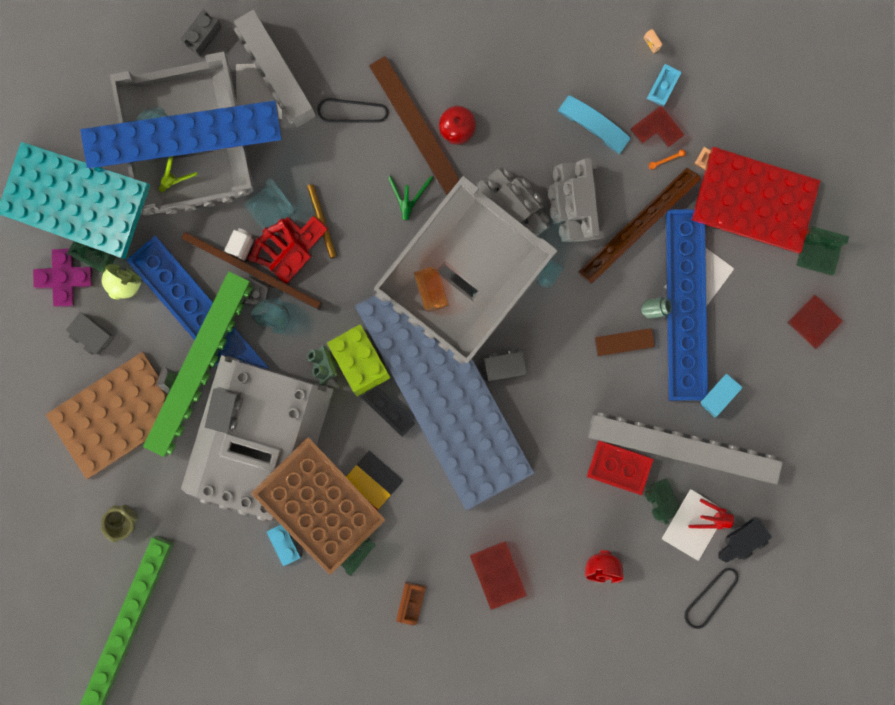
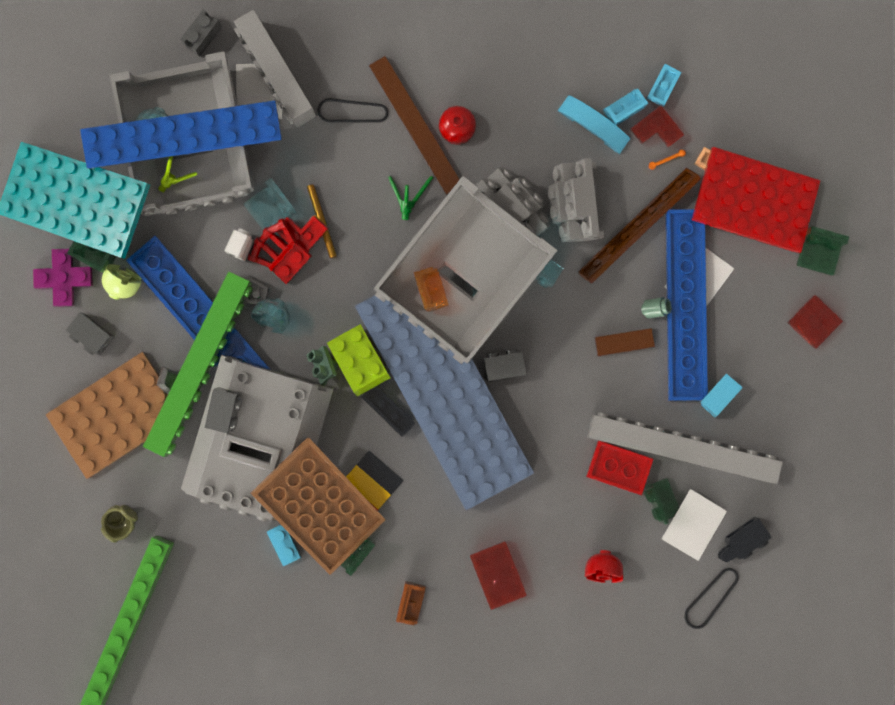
reddish brown tile [181,232,322,310] -> none
light nougat tile [644,29,662,54] -> none
red plant [688,499,734,530] -> none
none -> medium azure hinge [603,88,648,126]

